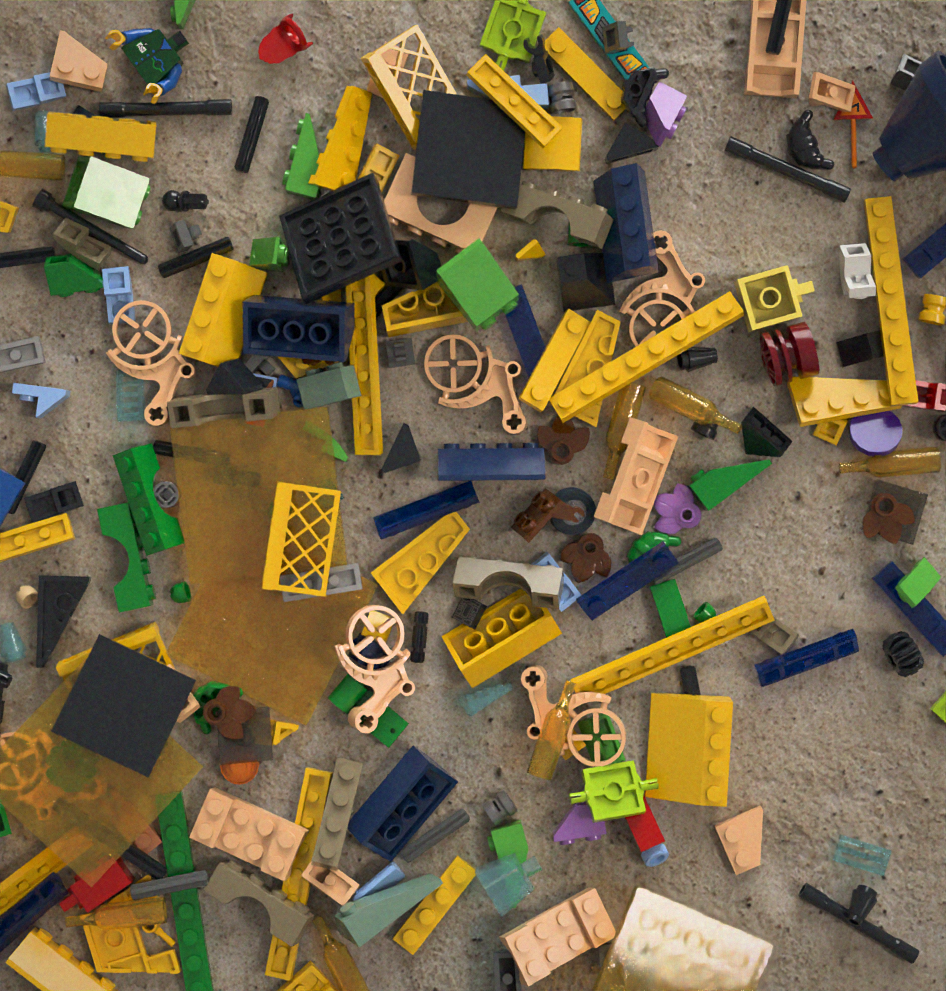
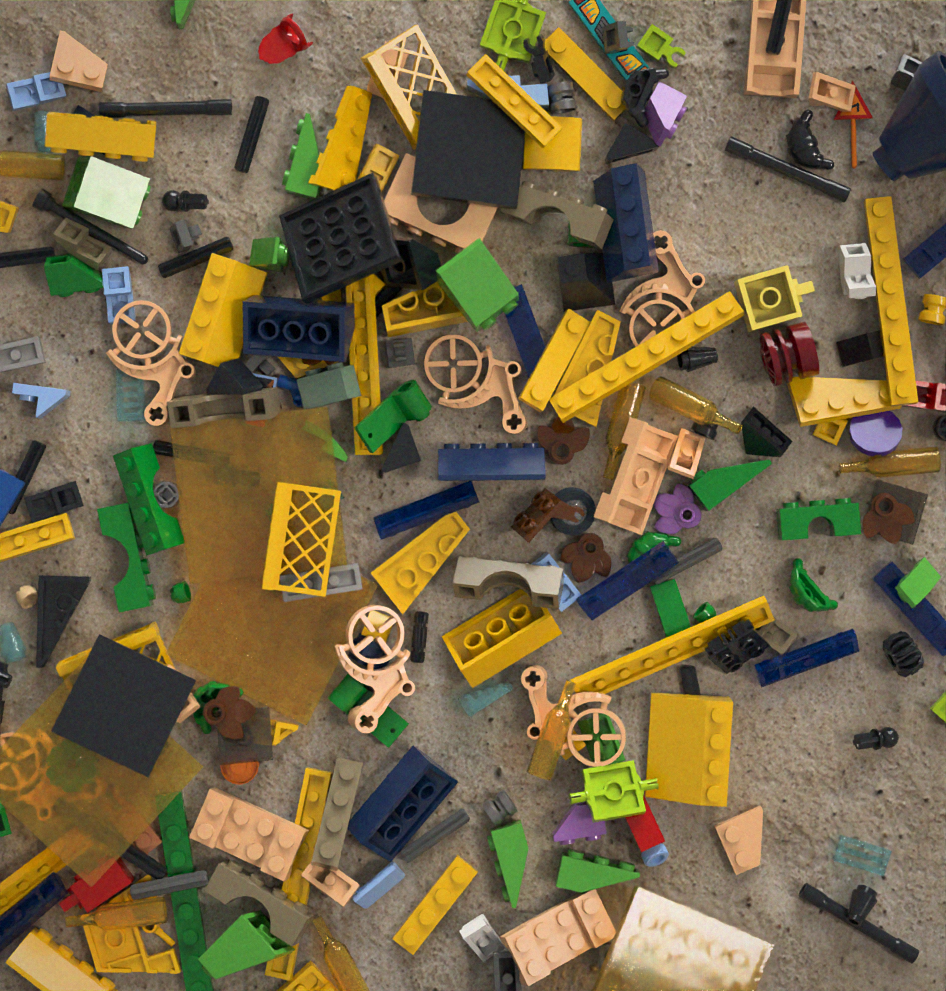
torso [105,28,189,104] -> none
sand green wedge [334,873,443,948] -> none
black tile [452,598,487,629] -> none
clear light blue torso [475,853,543,917] -> none
yellow slope [515,239,546,262] -> none
none -> bright green slope [198,910,295,979]
none -> green door [354,379,432,453]
none -> white slope [460,914,505,962]
none -> bright green slope [555,849,640,893]
none -> lime plate [636,24,686,69]
none -> light nougat slope [667,428,706,479]
none -> black hinge [704,619,770,674]
none -> green arch [776,498,861,541]
none -> green piece [789,558,838,612]
none -> black axle [853,727,899,750]

